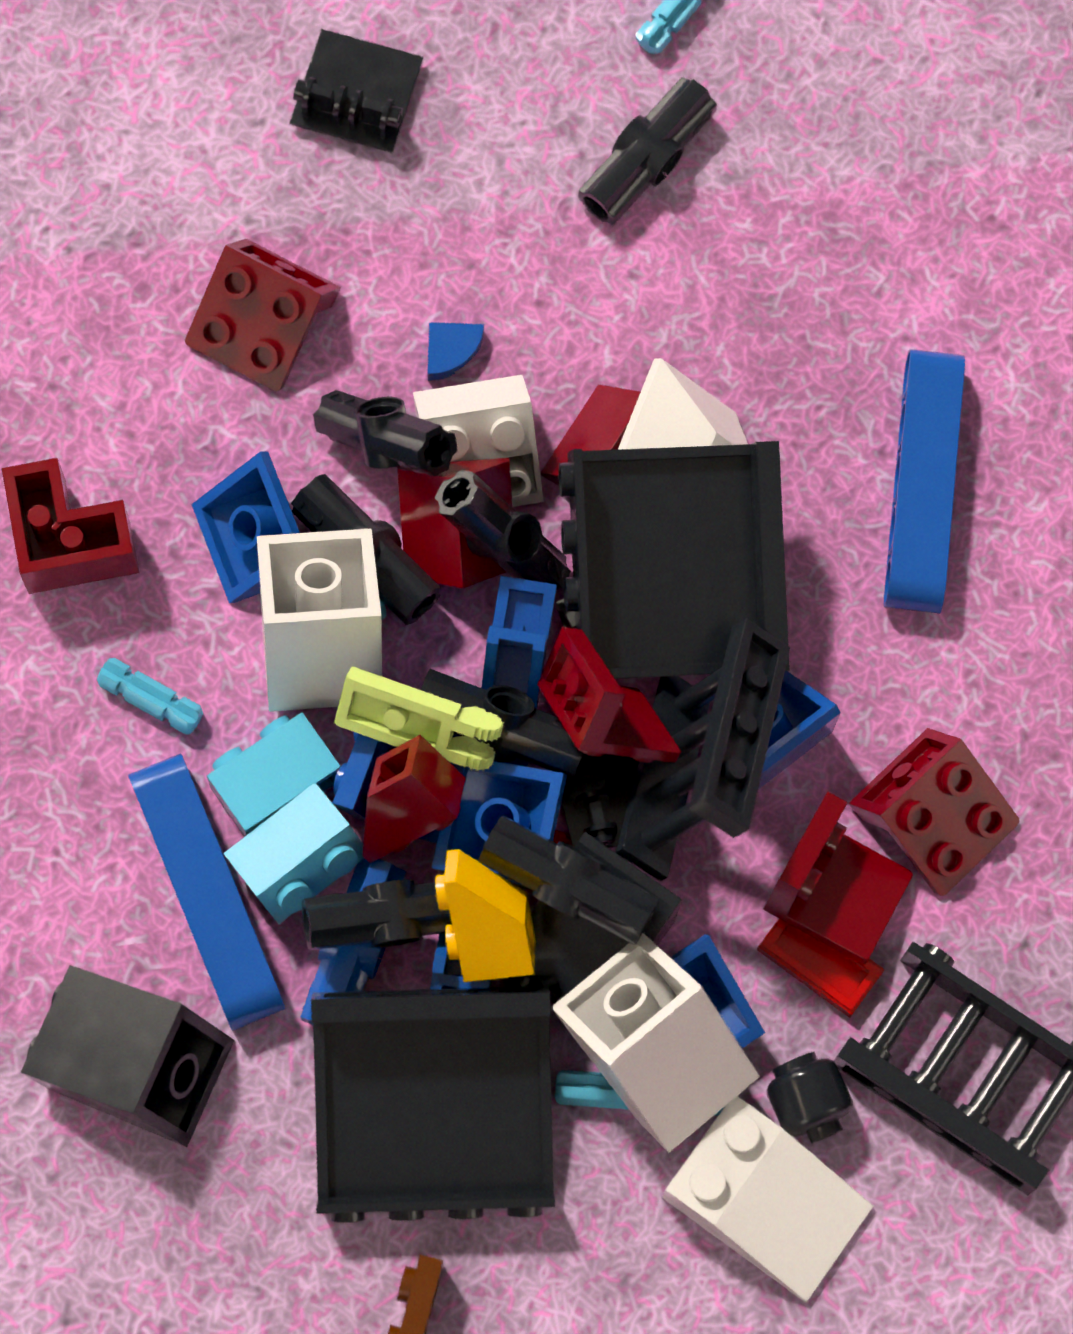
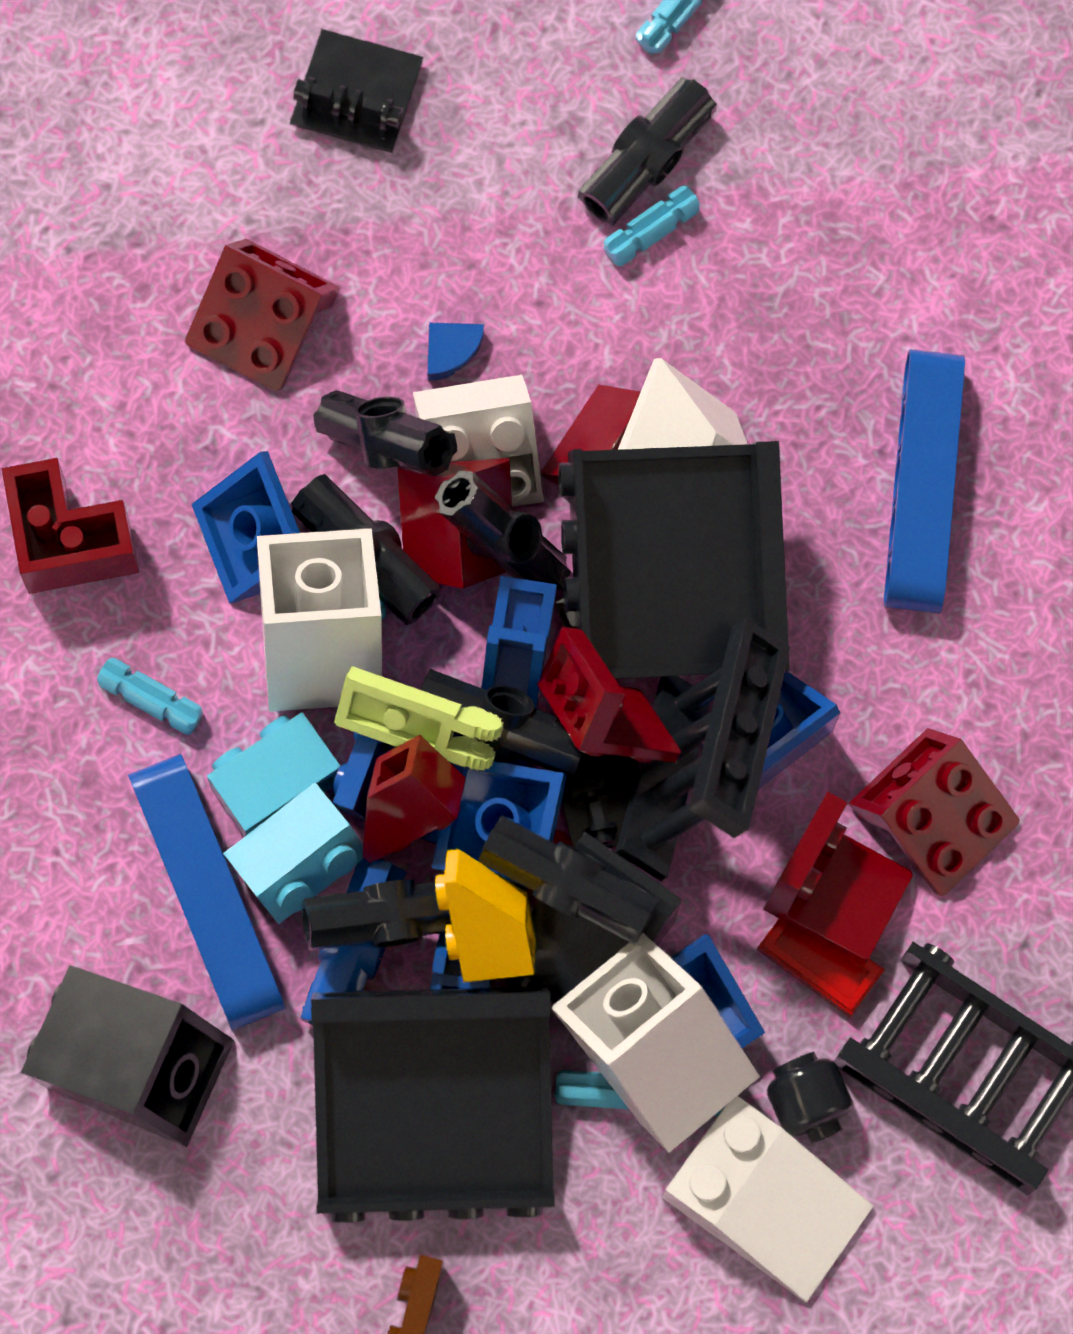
none -> medium azure axle [603,186,700,266]

